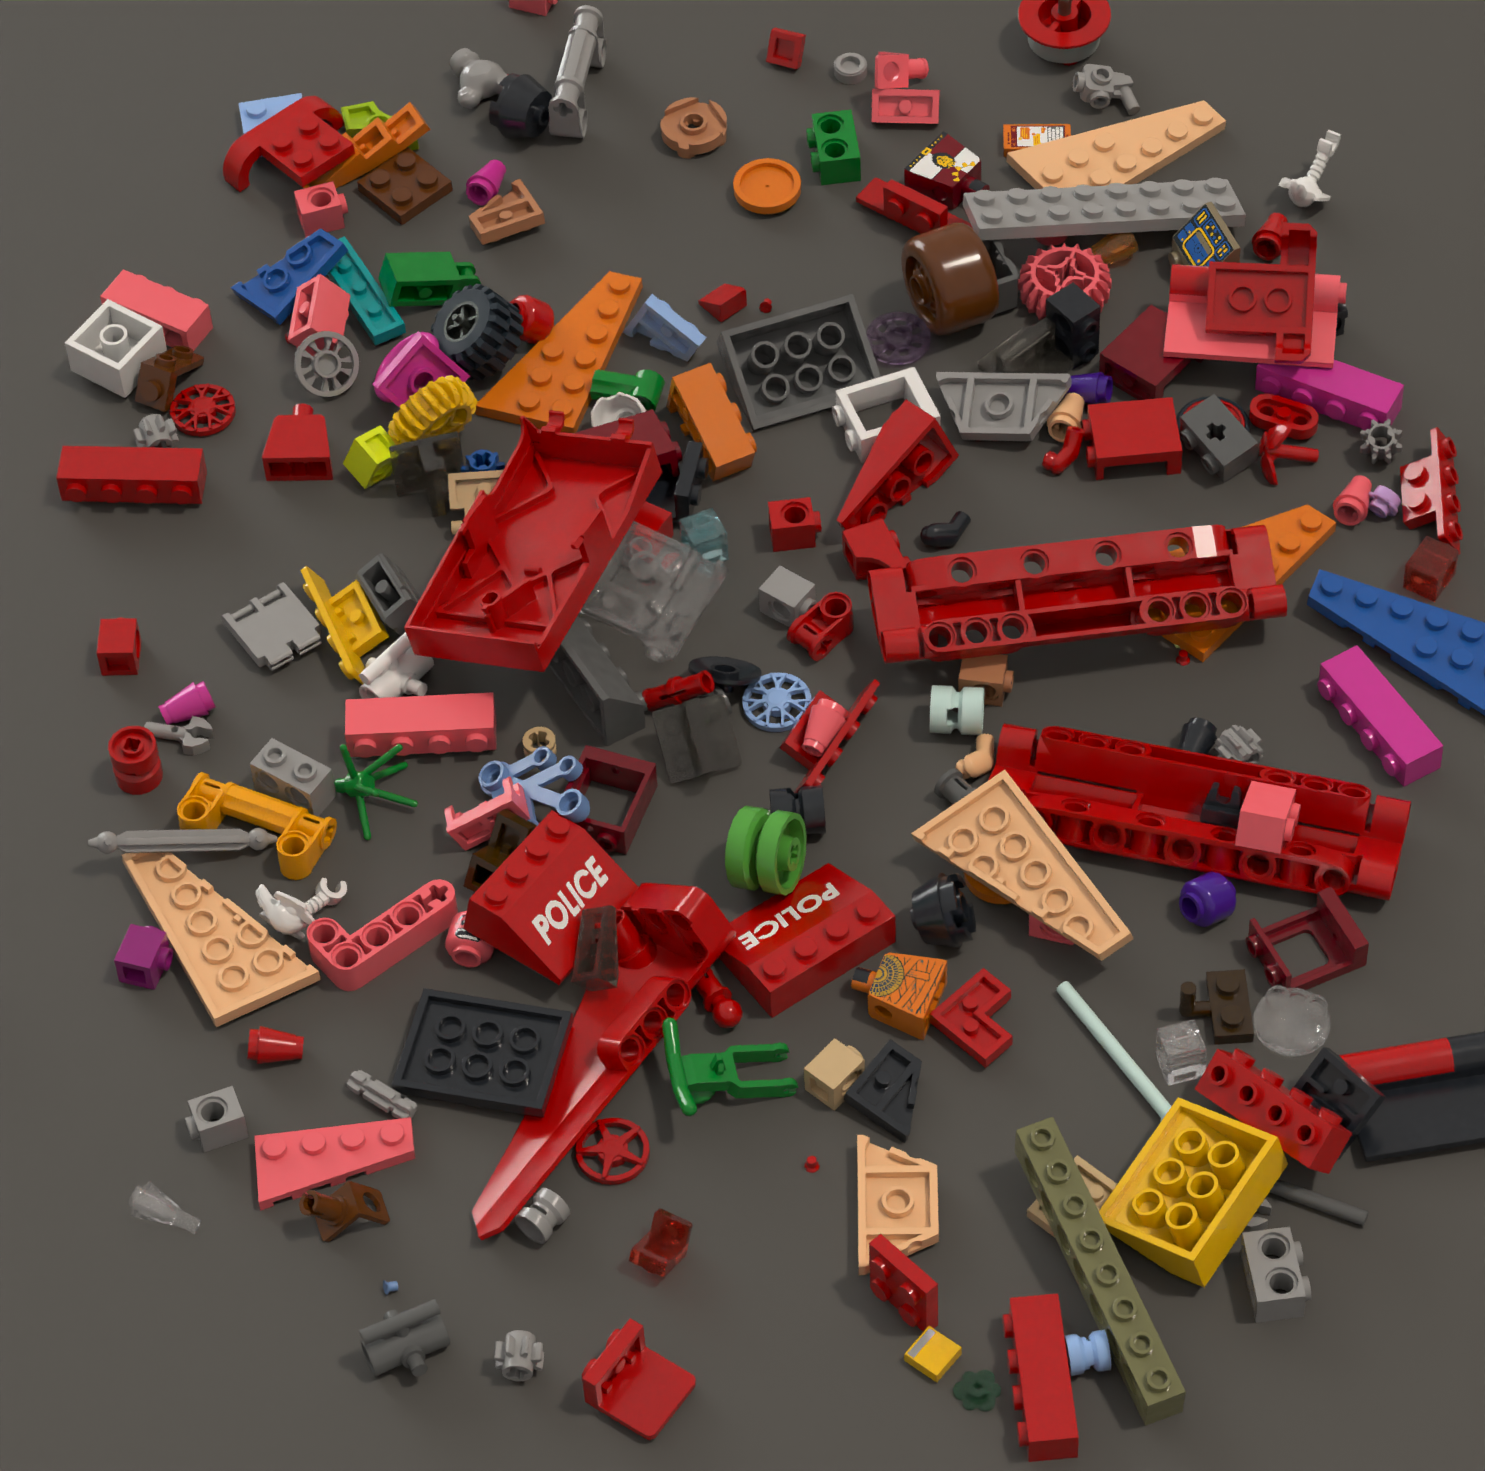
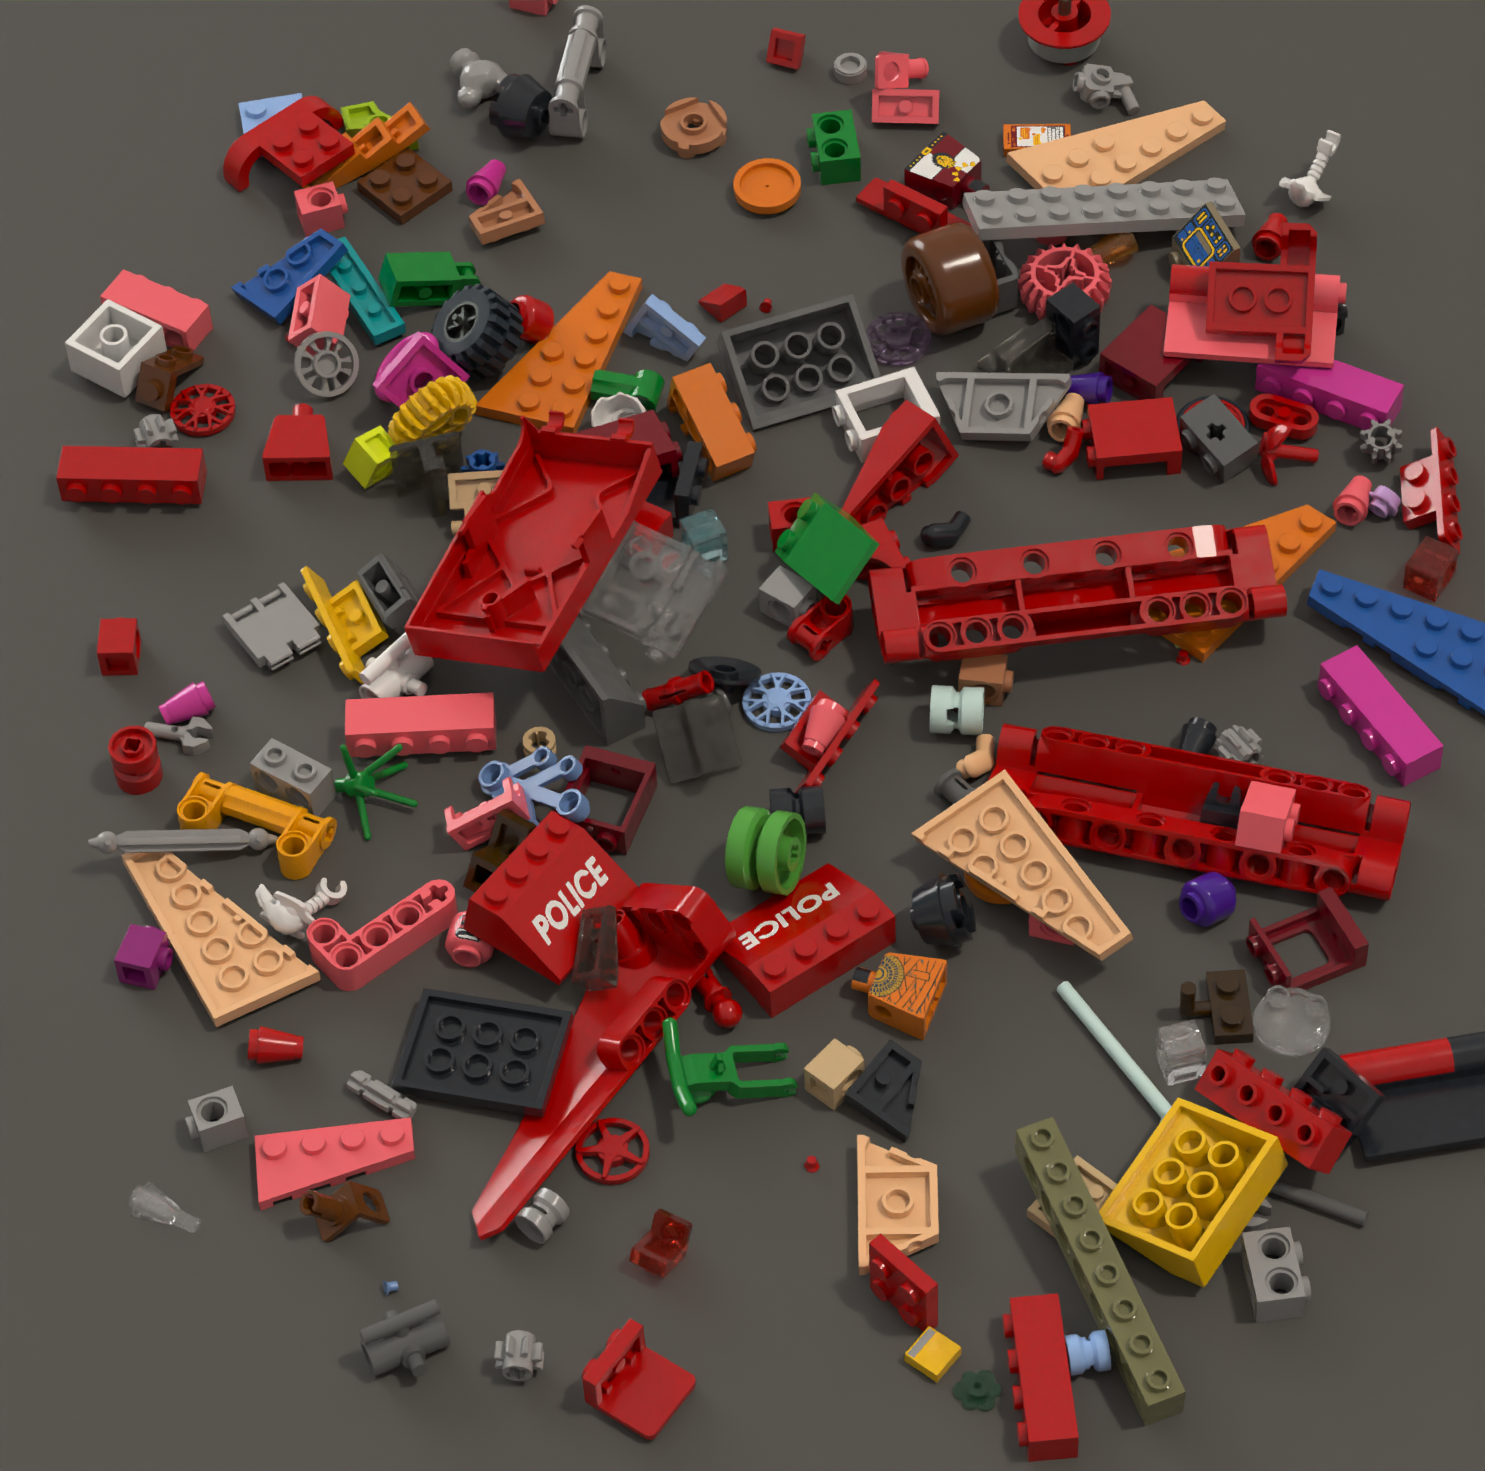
red plate [929,968,1013,1068] -> none
none -> green slope [775,492,880,605]

